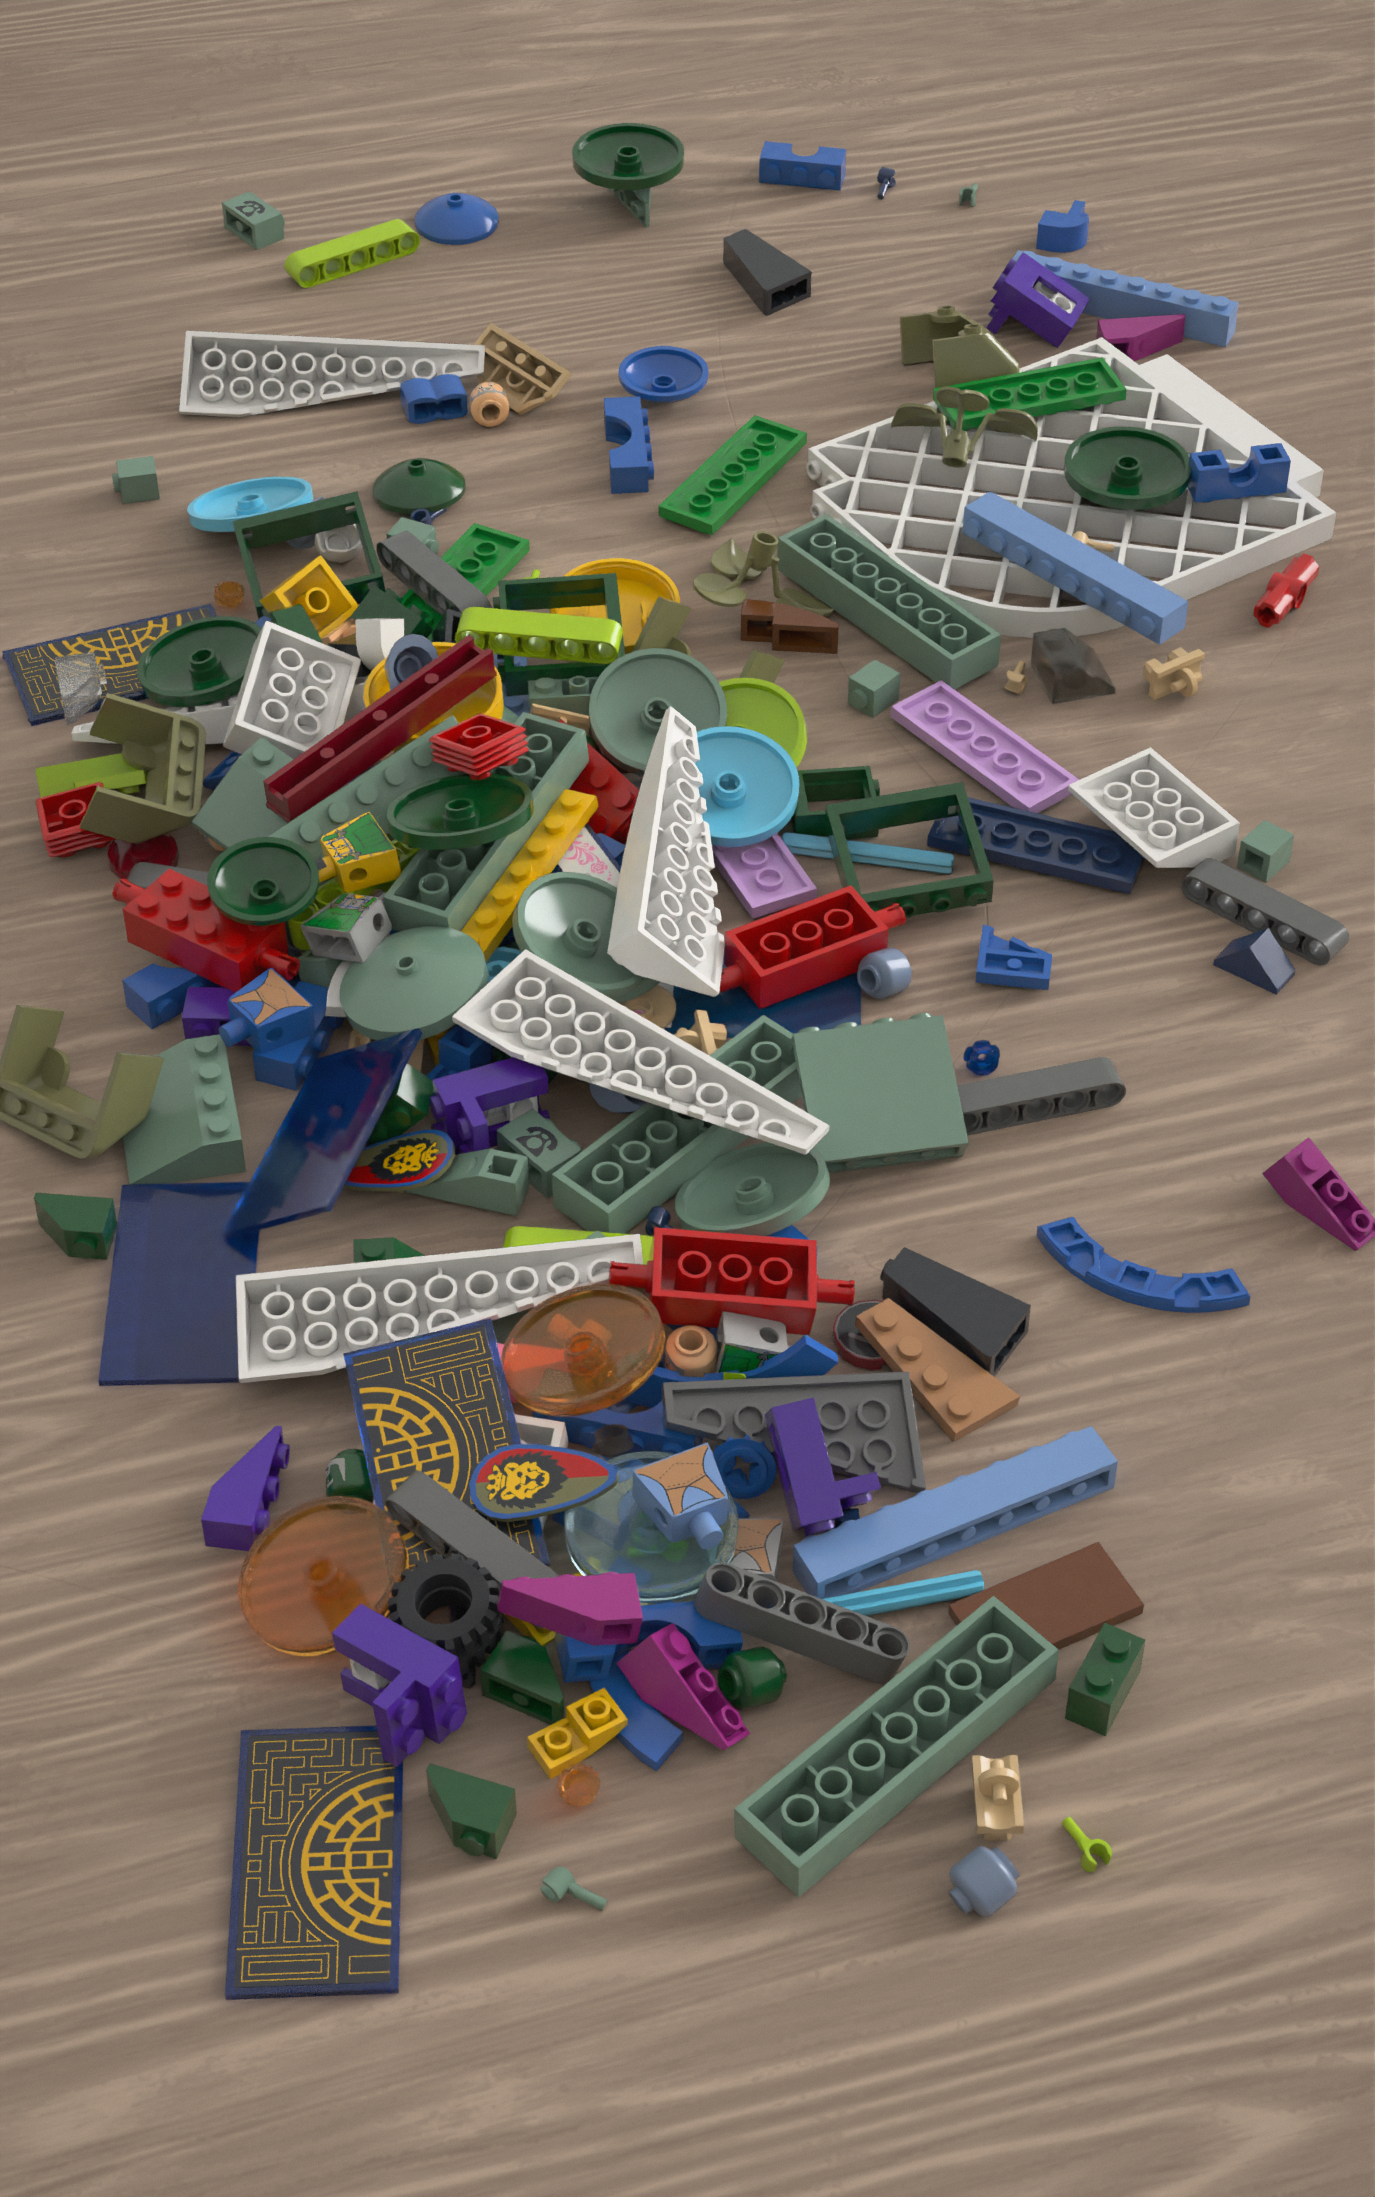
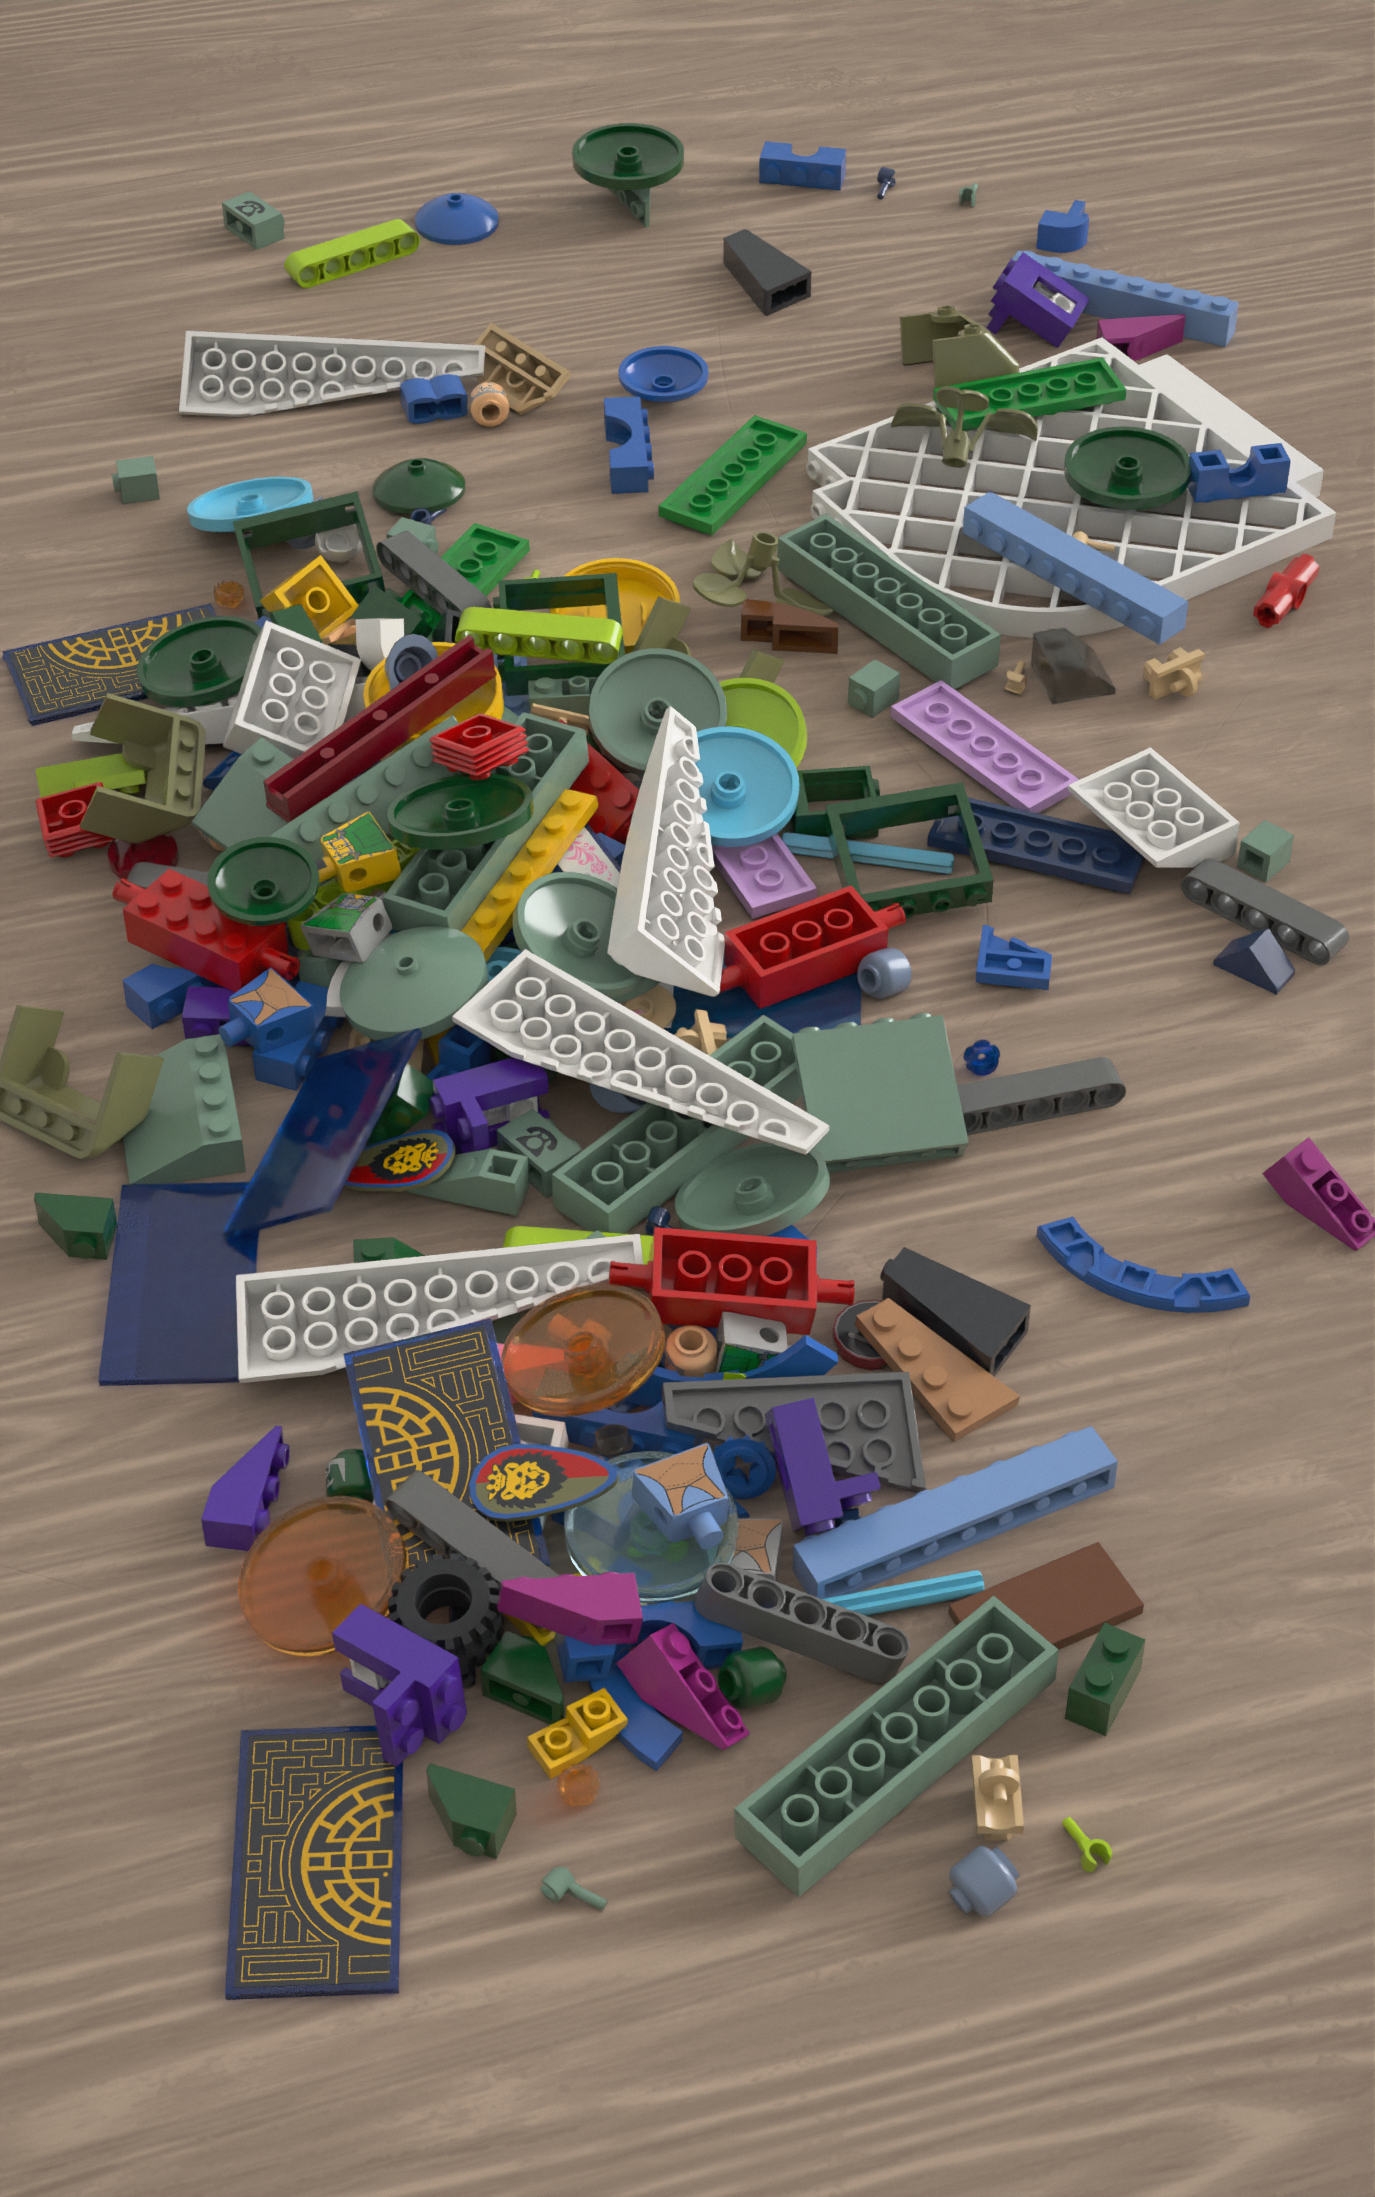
clear slope [54,652,107,725] -> none

